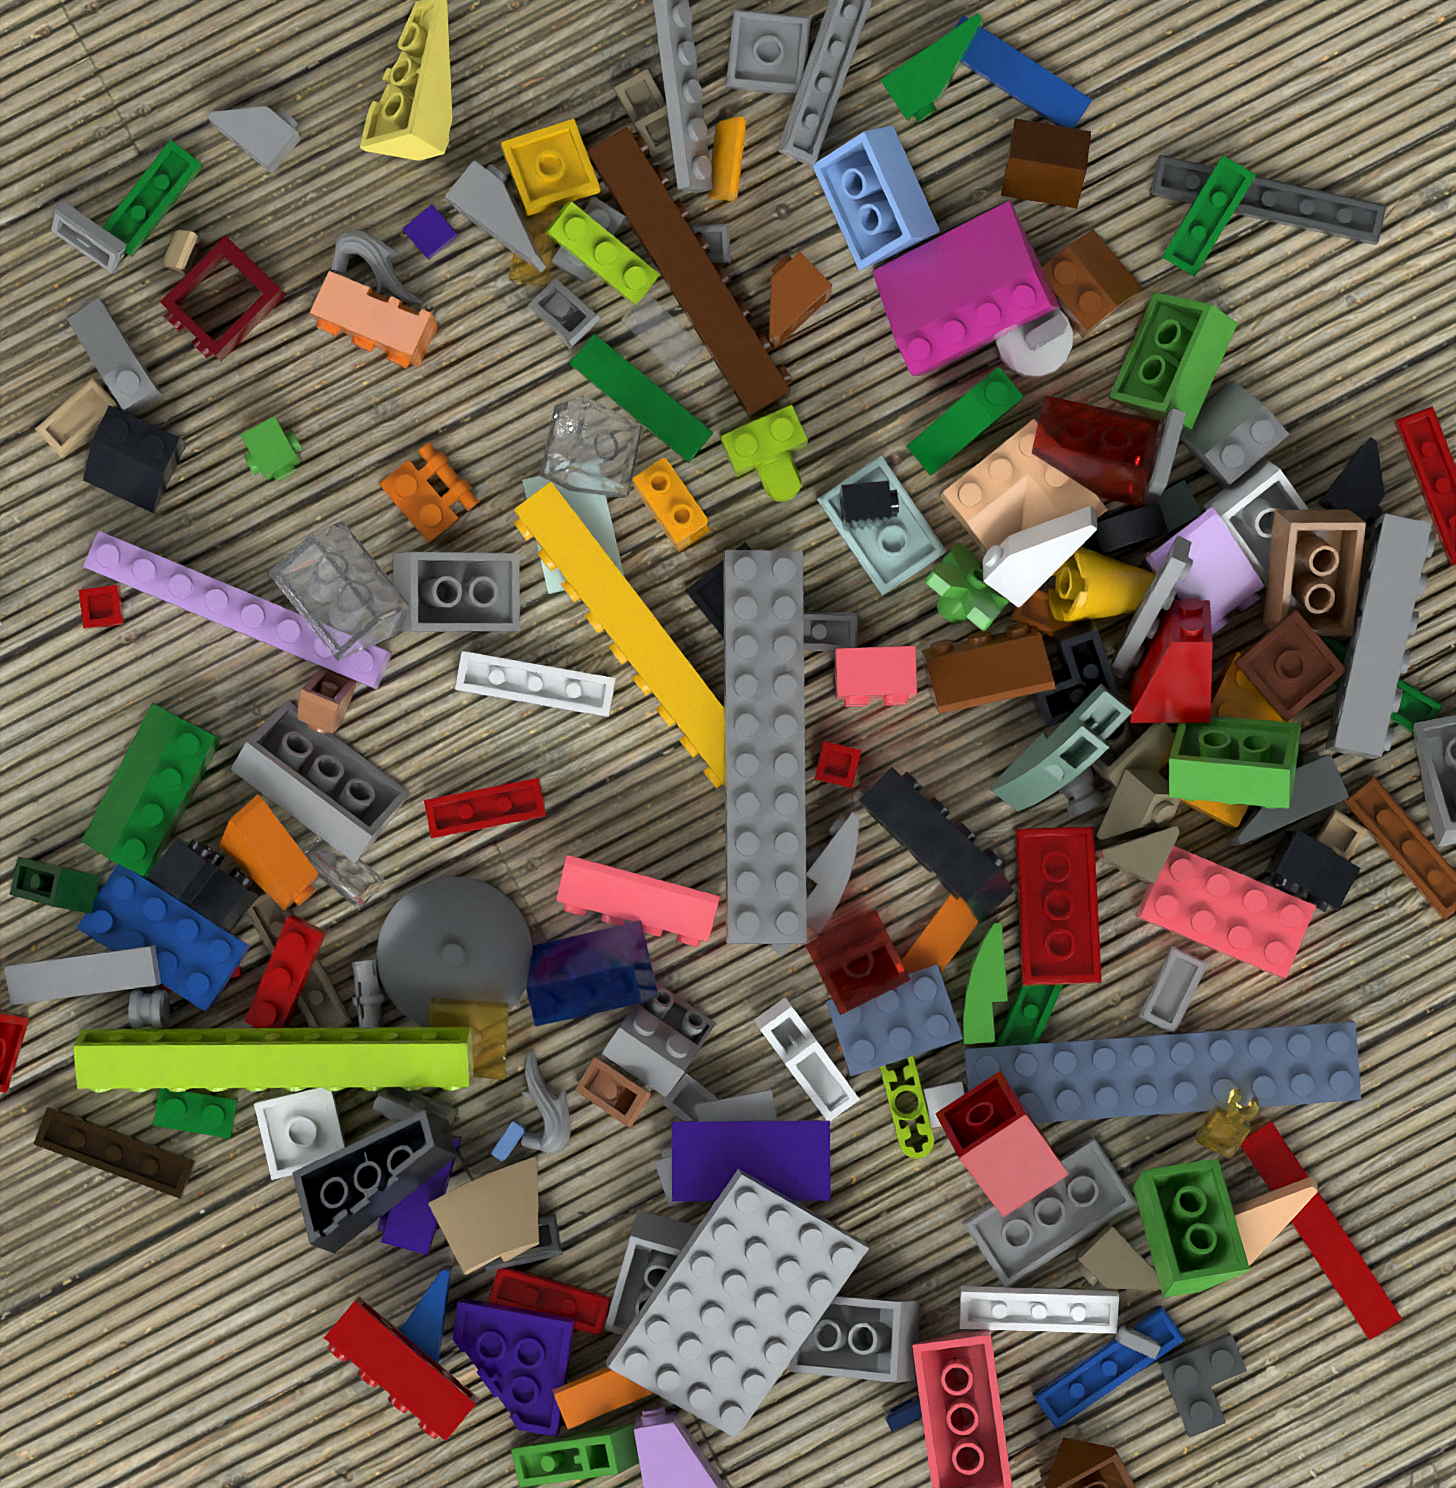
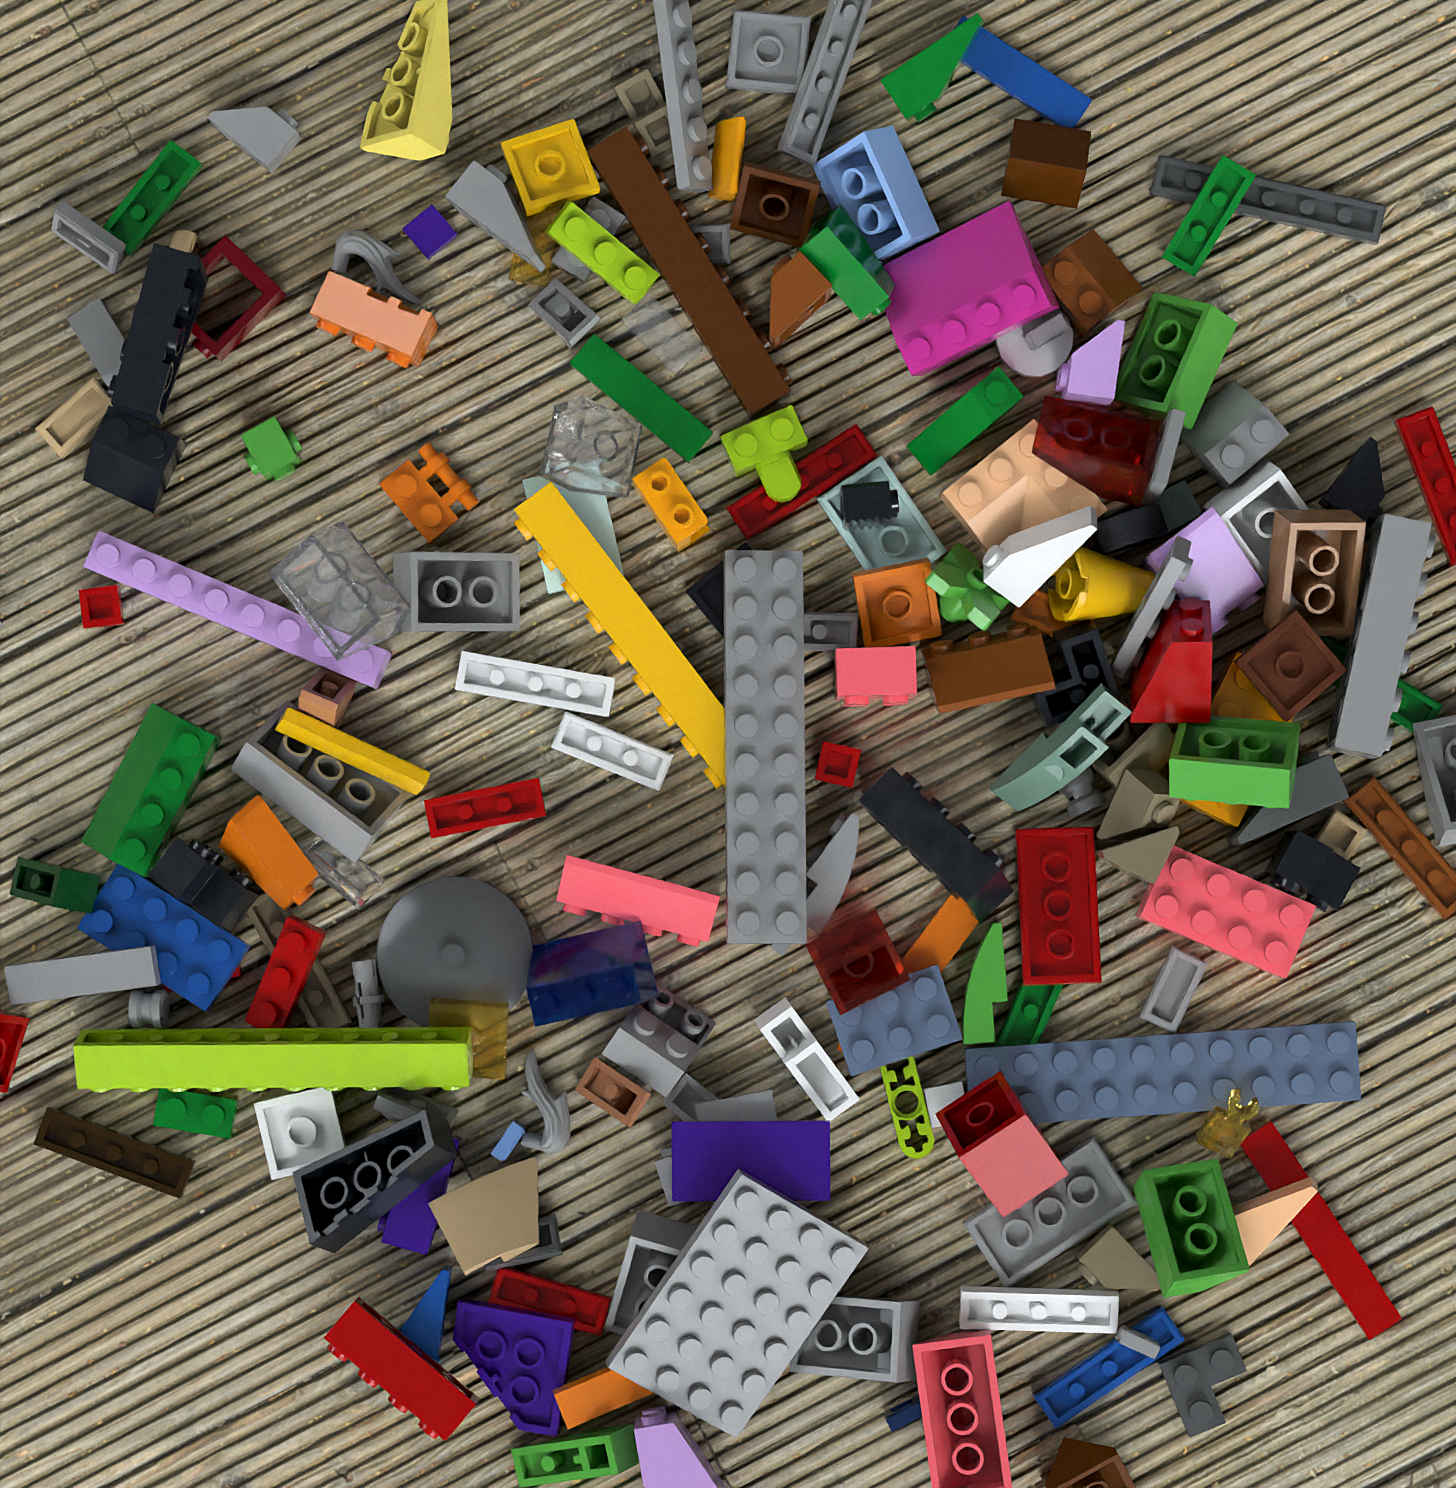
none -> black wedge [108,243,209,425]
none -> yellow tile [275,707,431,796]
none -> white tile [551,711,674,791]
none -> red tile [726,424,877,541]
none -> reddish brown slope [730,161,821,248]
none -> green slope [798,204,895,321]
none -> orange plate [851,558,943,648]
none -> lavender slope [1055,320,1125,410]

